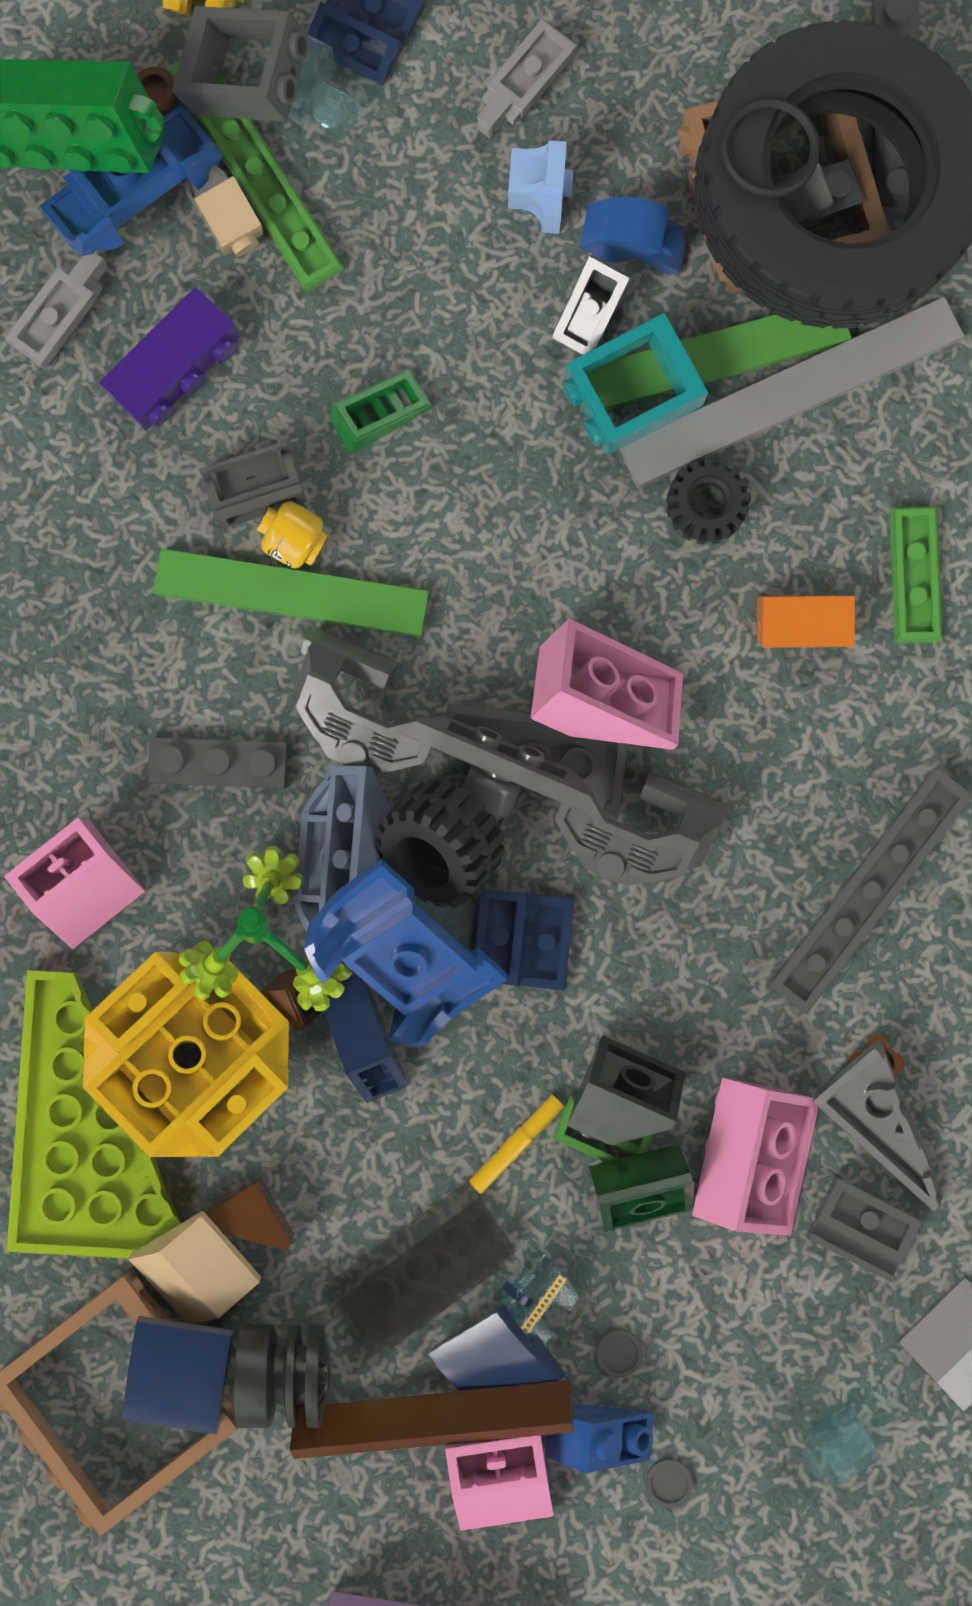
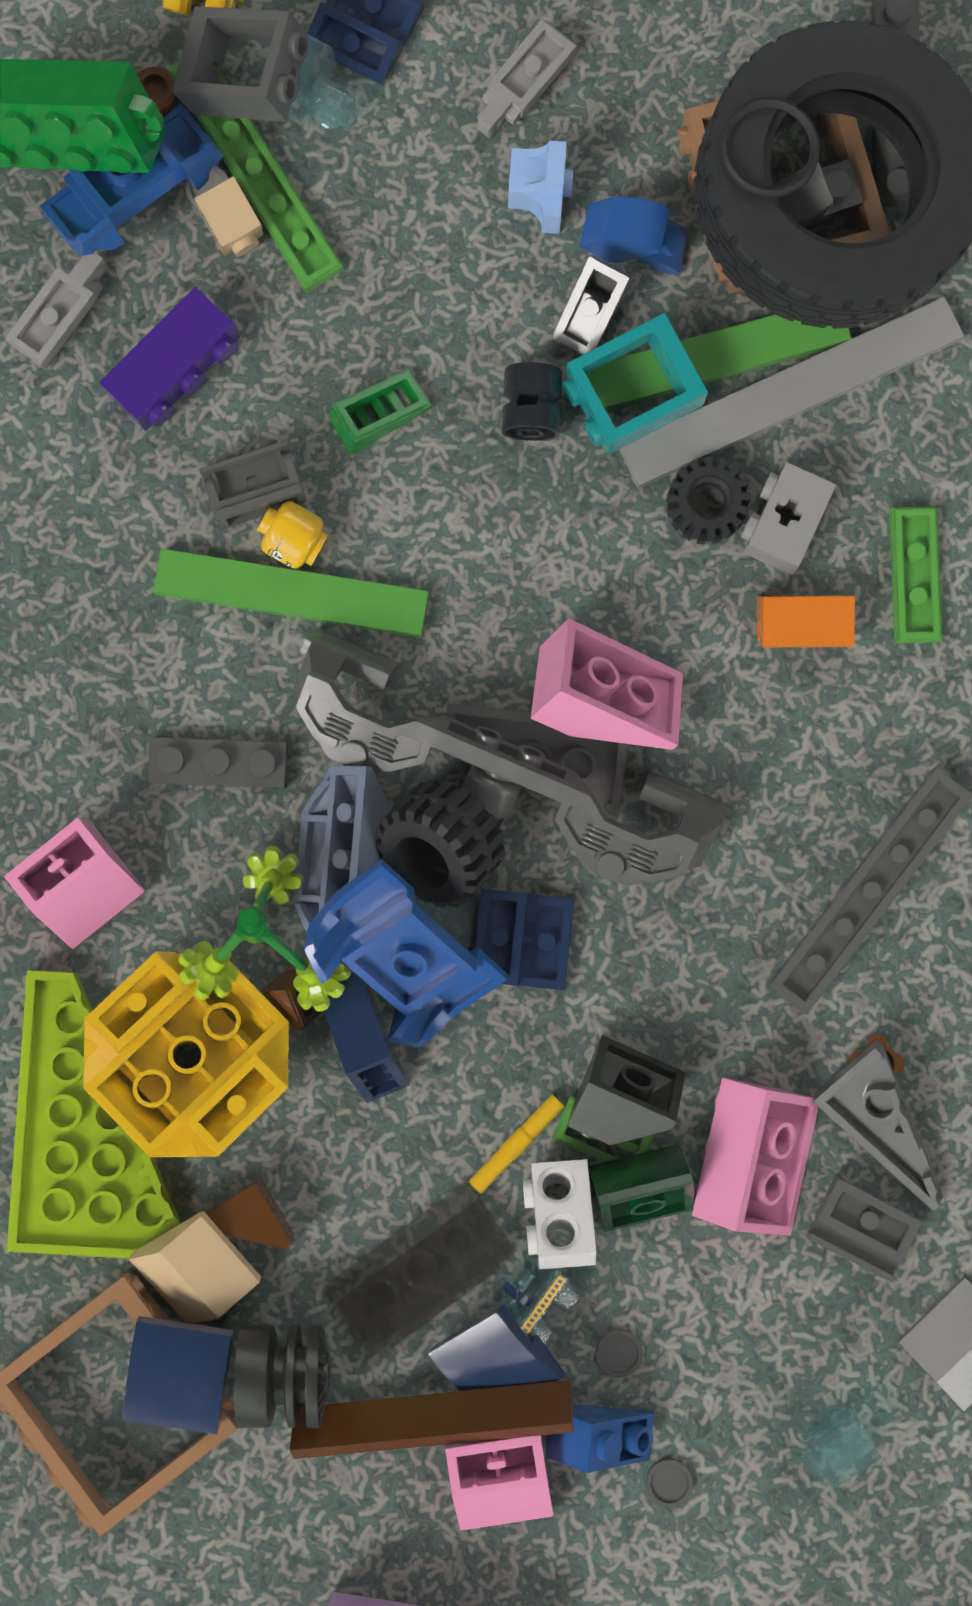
none -> black wheel [502,362,563,441]
none -> white brick [523,1159,596,1269]
none -> light grey brick [741,462,837,575]

